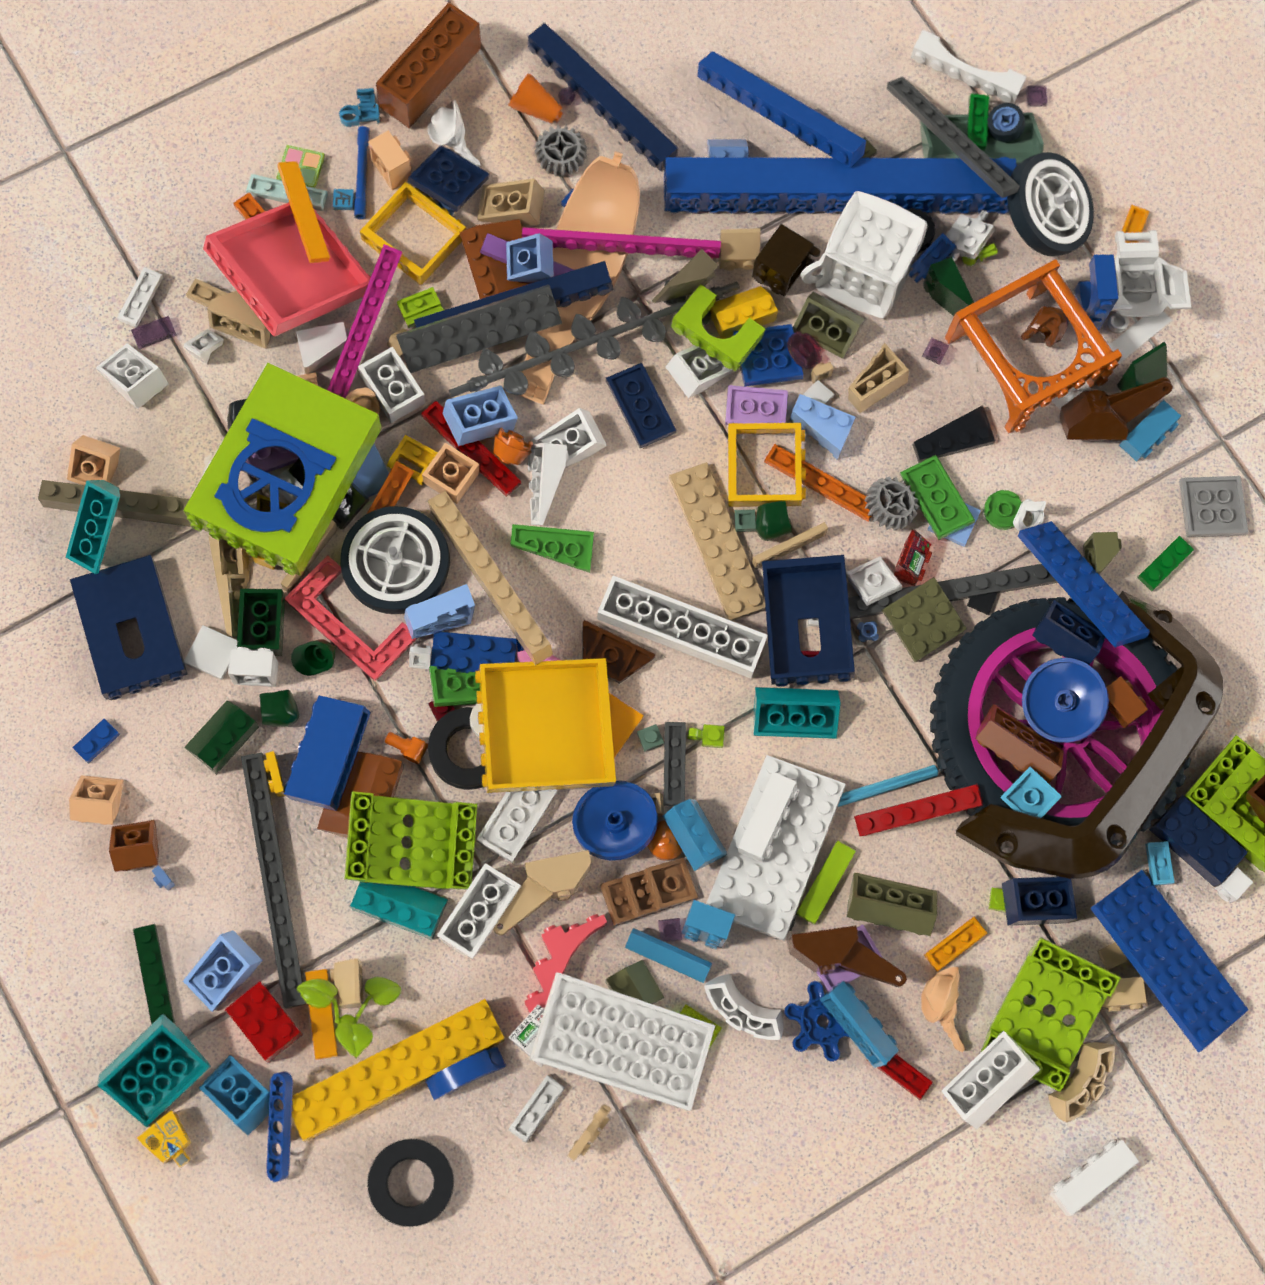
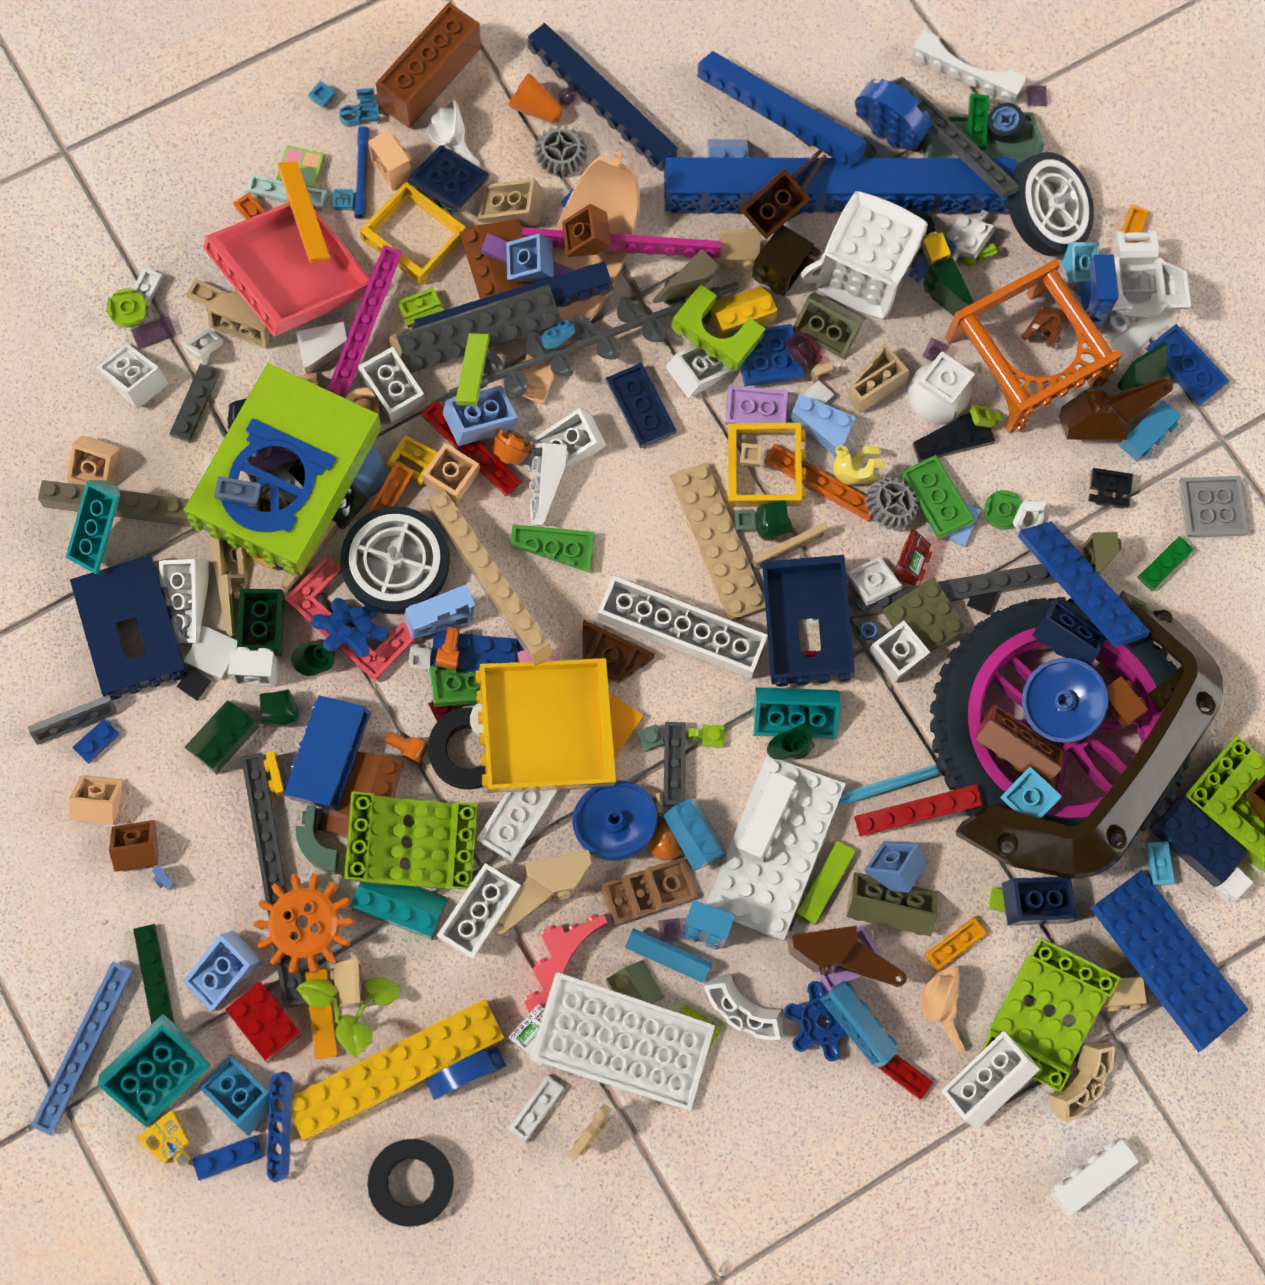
none -> dark grey plate [28,695,117,745]
none -> medium blue plate [31,961,133,1136]
none -> lime tile [107,289,148,328]
none -> white wedge [159,559,209,643]
none -> dark grey plate [169,363,220,443]
none -> black piece [177,667,211,701]
none -> blue plate [192,1135,264,1181]
none -> sand blue plate [214,476,262,506]
none -> orange gear [253,873,355,974]
none -> sand green arch [296,805,339,875]
none -> dark azure plate [308,81,336,109]
none -> blue plate [311,598,389,657]
none -> orange pin [435,627,460,670]
none -> lime tile [456,333,490,406]
none -> dark azure plate [541,319,575,349]
none -> dark orange slope [562,204,611,257]
none -> reddish brown slope [739,149,827,240]
none -> tan plate [740,443,763,467]
none -> dark green piece [767,725,815,760]
none -> light yellow piece [833,445,885,485]
none -> blue piece [855,79,932,149]
none -> medium blue slope [865,841,928,893]
none -> white slope [869,621,930,683]
none -> white plate [908,351,975,425]
none -> yellow brick [922,232,951,266]
none -> lime plate [969,405,1005,428]
none -> medium azure slope [1062,242,1099,282]
none -> black plate [1088,468,1133,508]
none -> blue plate [1146,324,1230,406]

